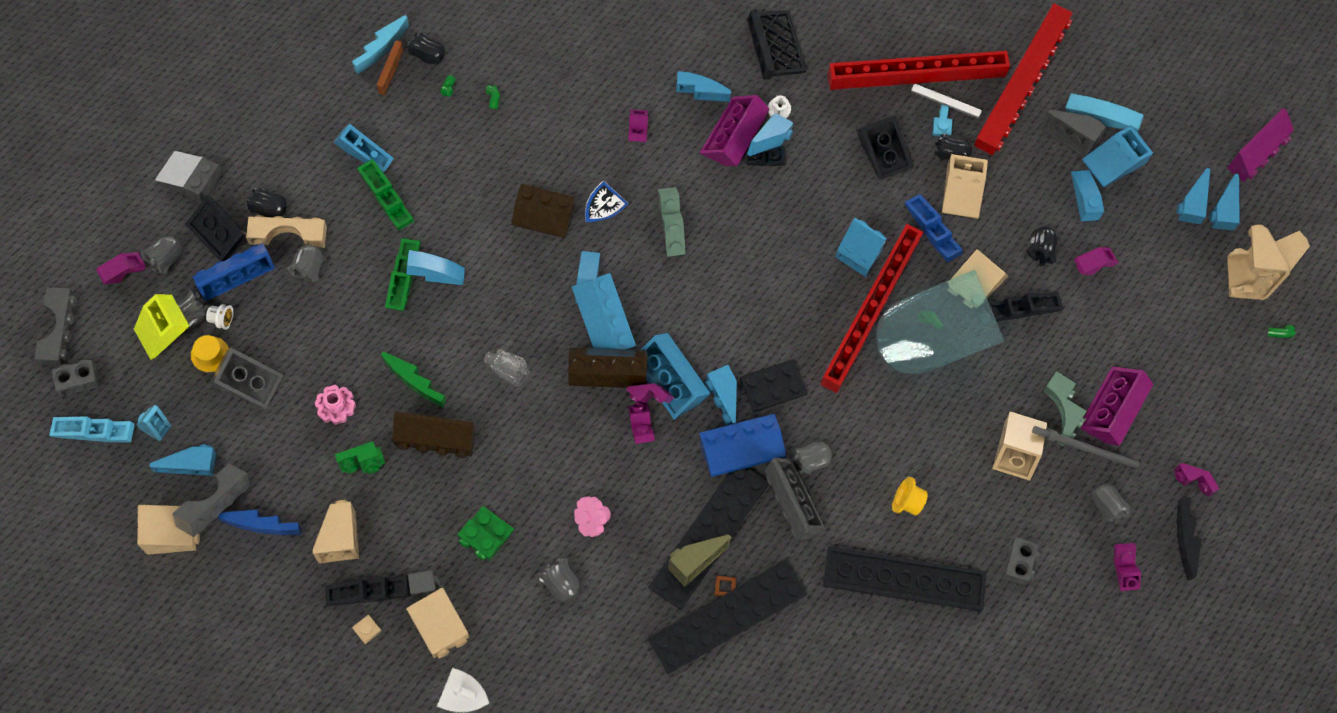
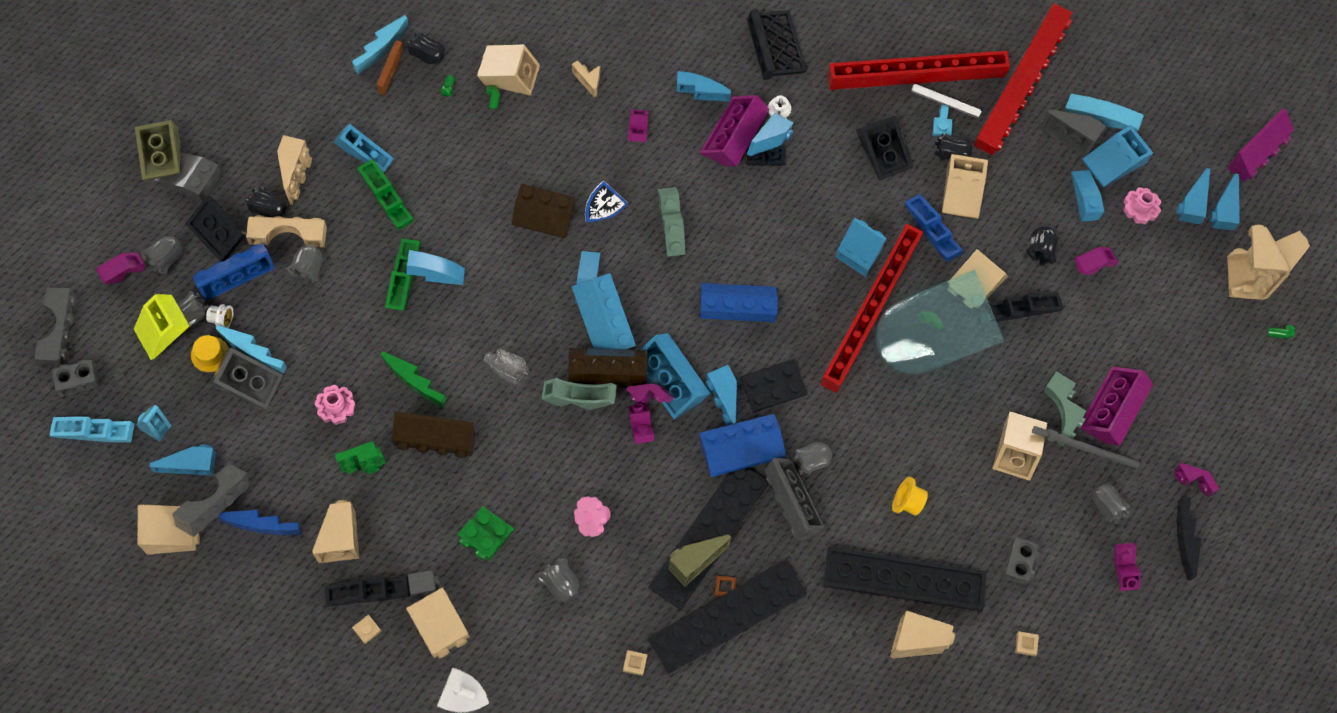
none -> olive slope [135,120,181,181]
none -> medium azure slope [216,325,287,374]
none -> tan slope [277,135,312,205]
none -> tan slope [477,45,540,95]
none -> sand green arch [541,378,617,410]
none -> tan slope [572,60,600,97]
none -> tan plate [623,650,647,676]
none -> blue slope [700,283,777,322]
none -> tan slope [890,611,955,658]
none -> tan plate [1015,632,1039,656]
none -> bright pink plant [1123,187,1161,224]

